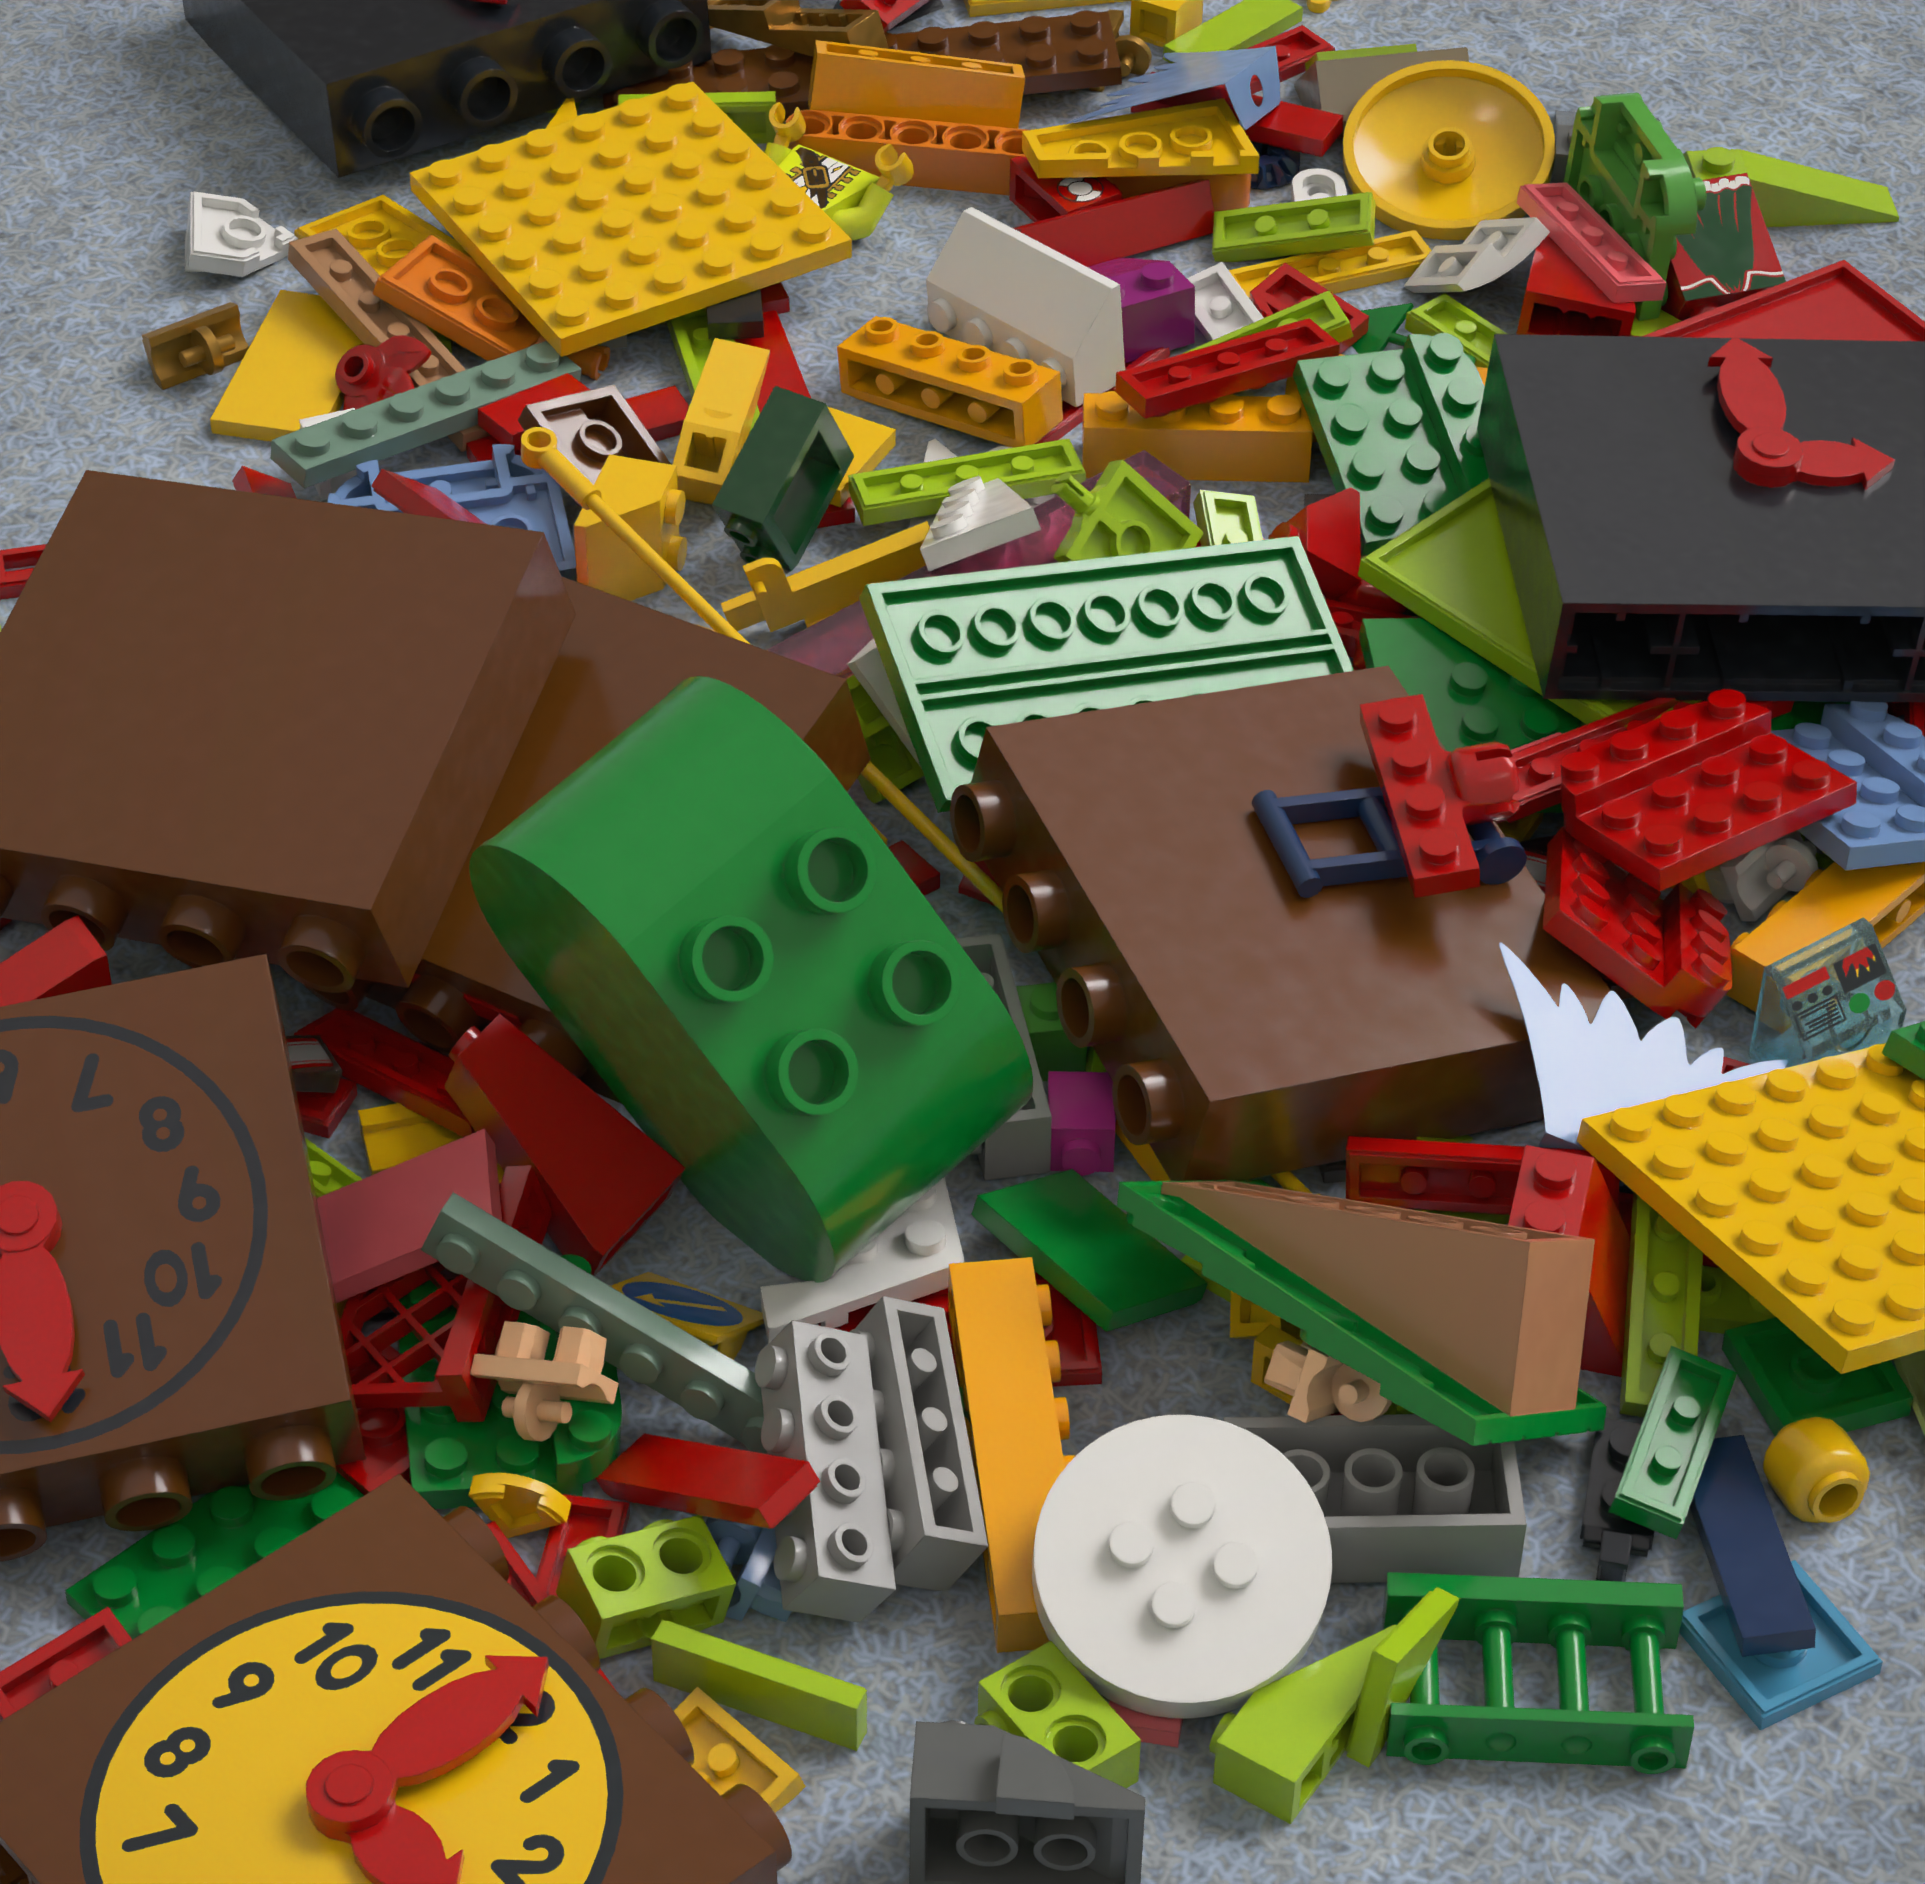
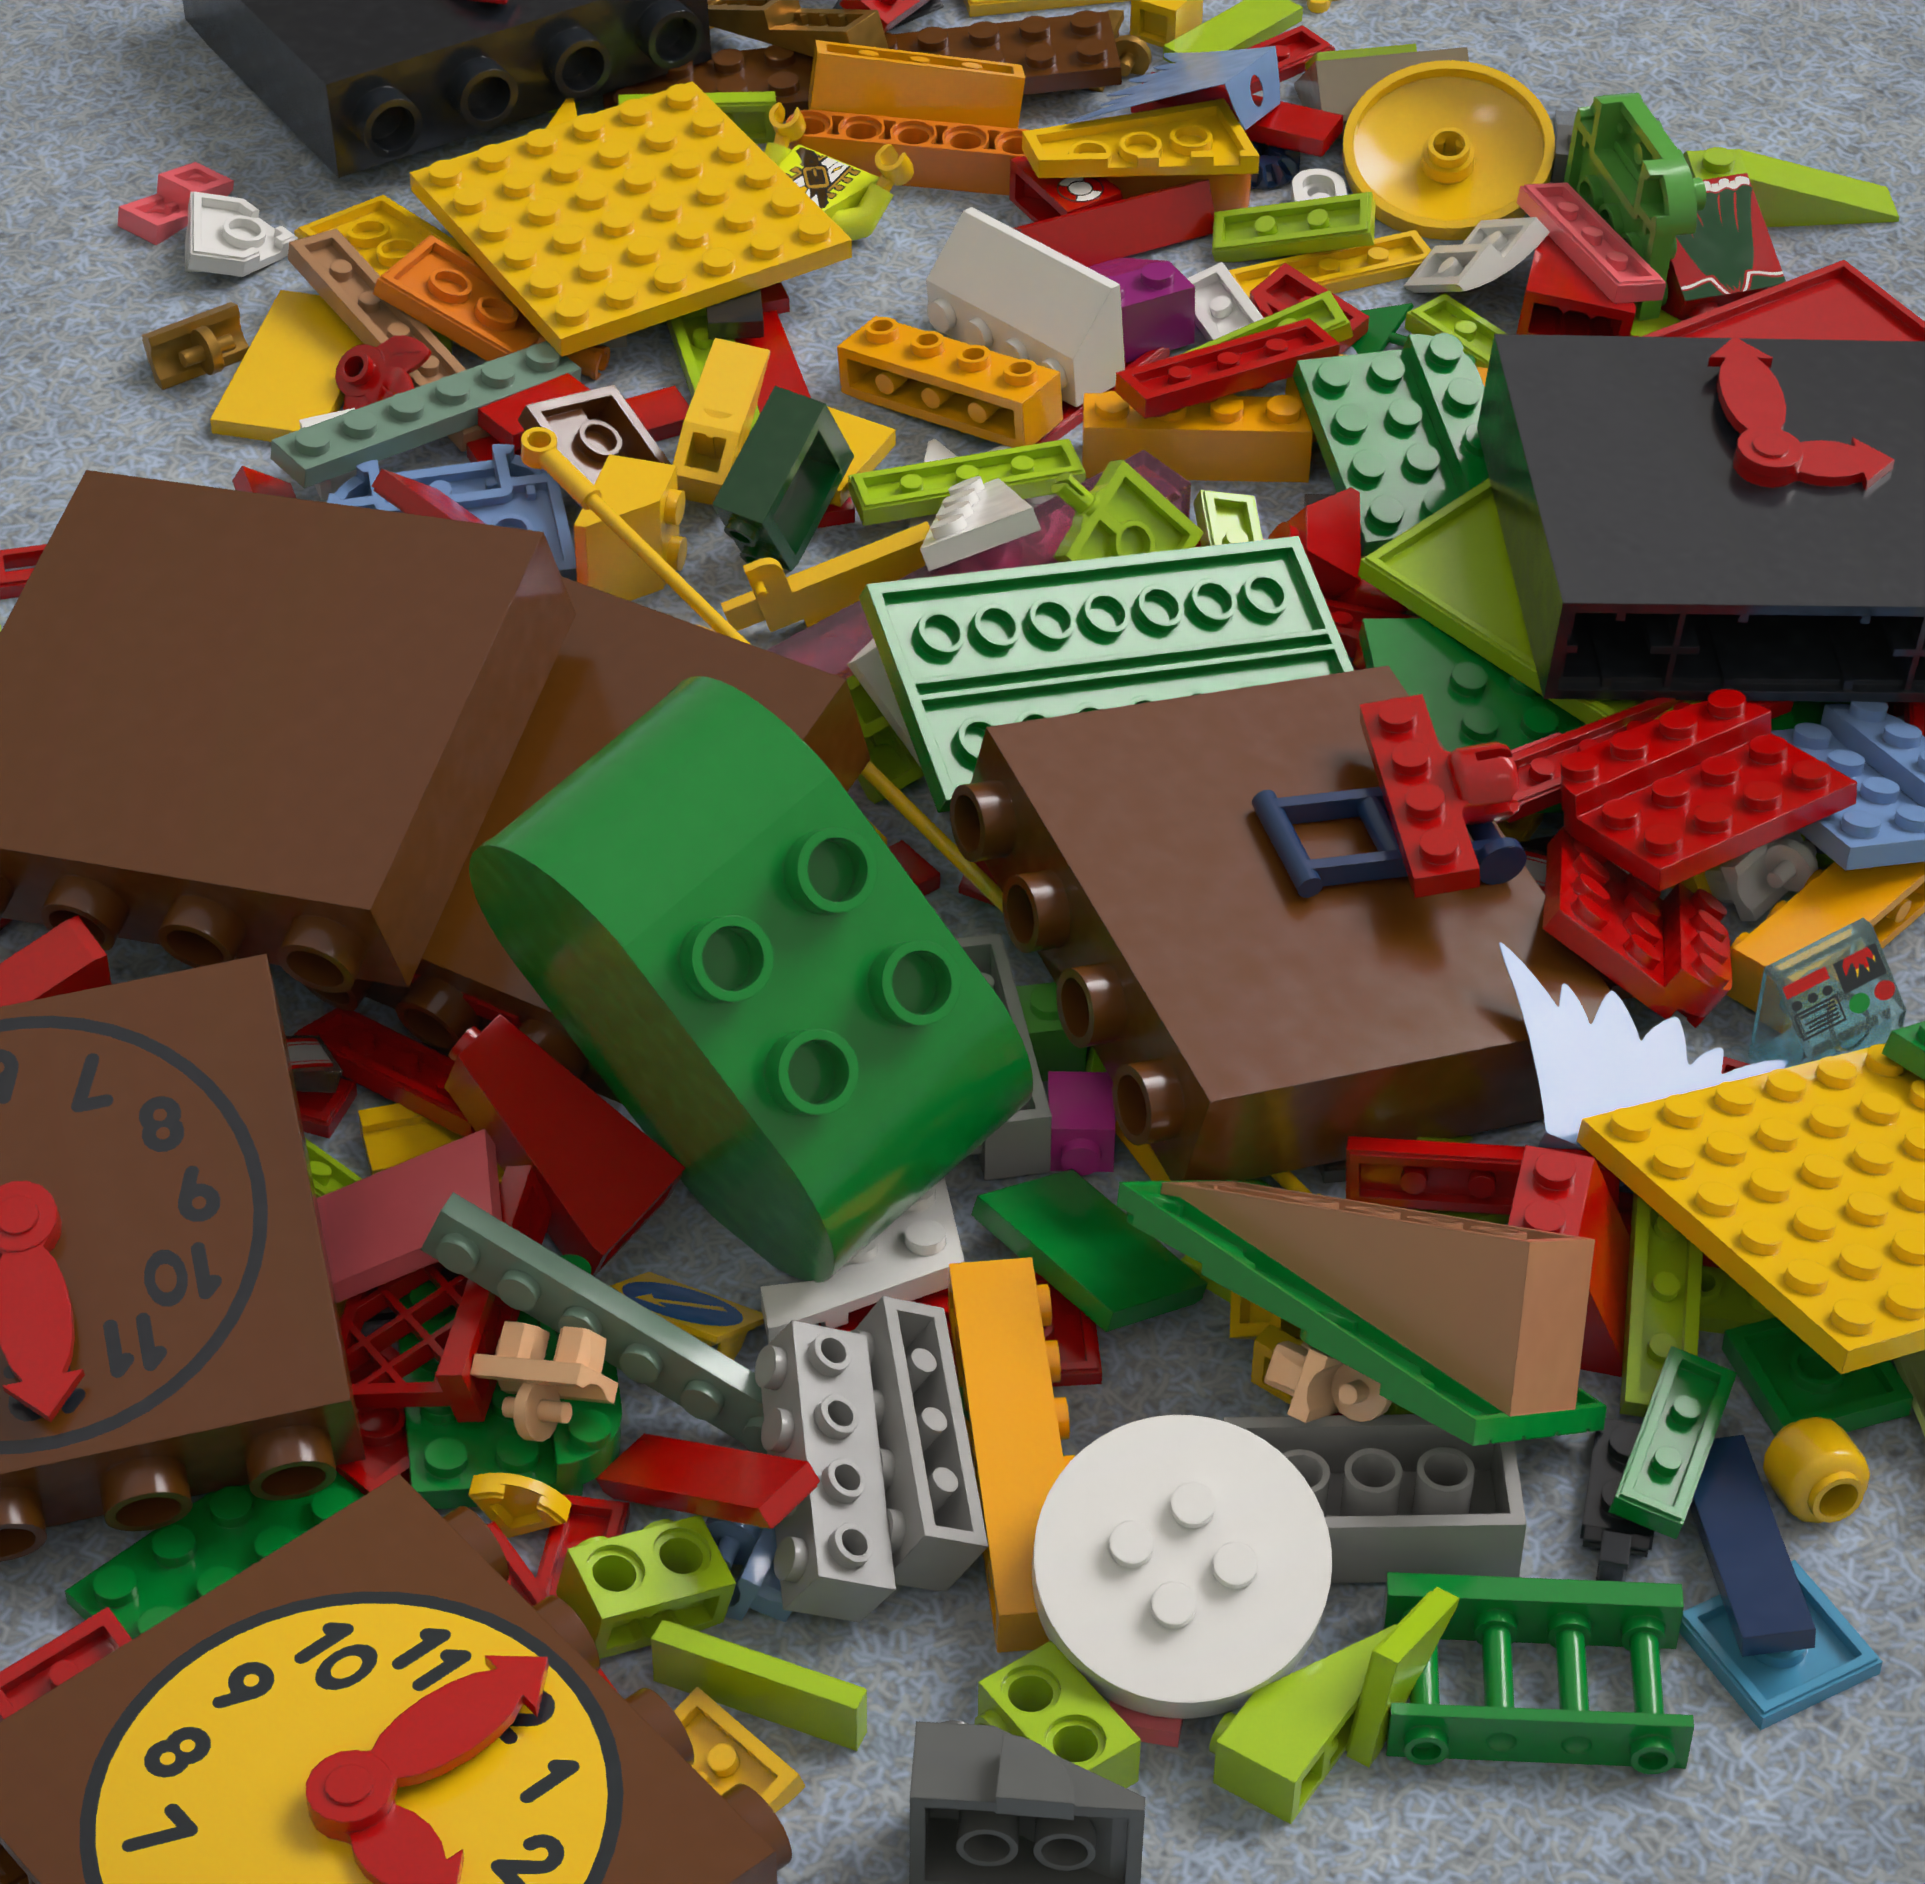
none -> coral slope [117,162,234,245]

